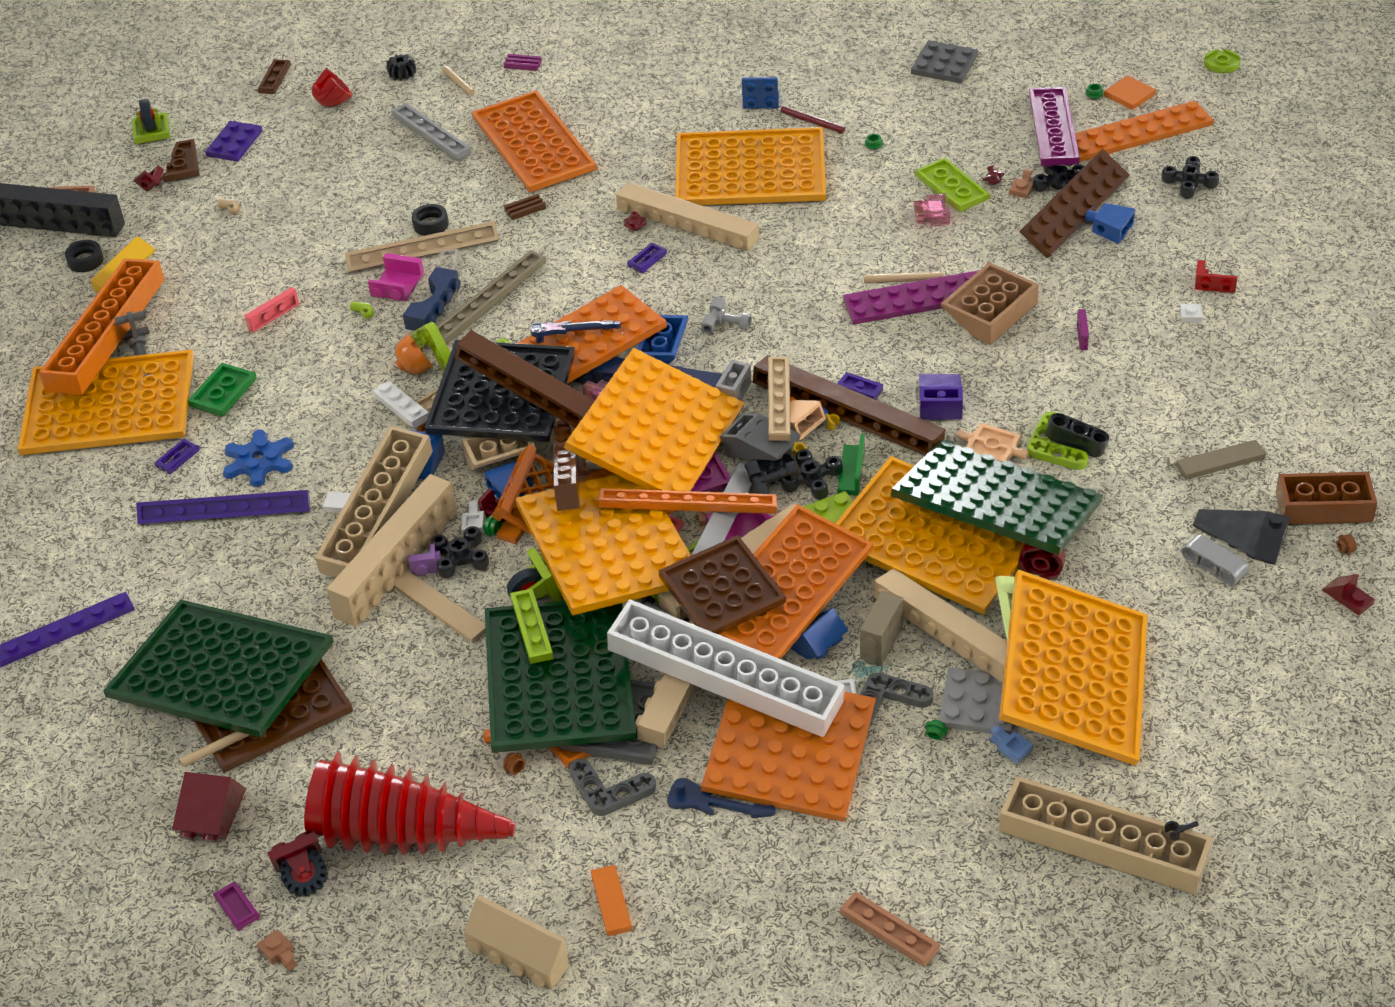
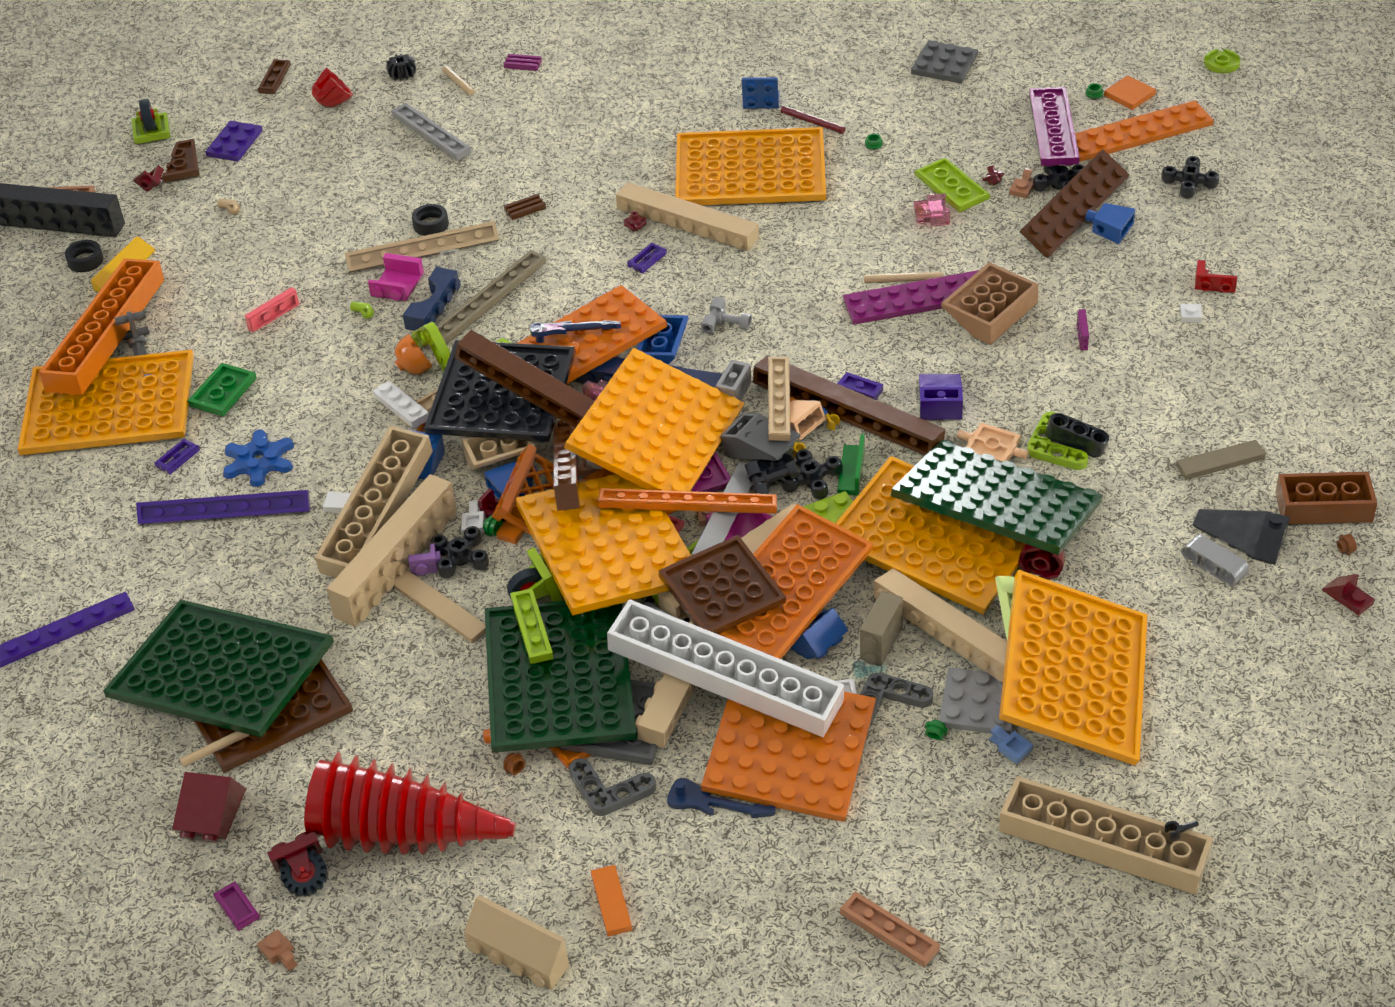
orange plate [472,90,597,193] -> none

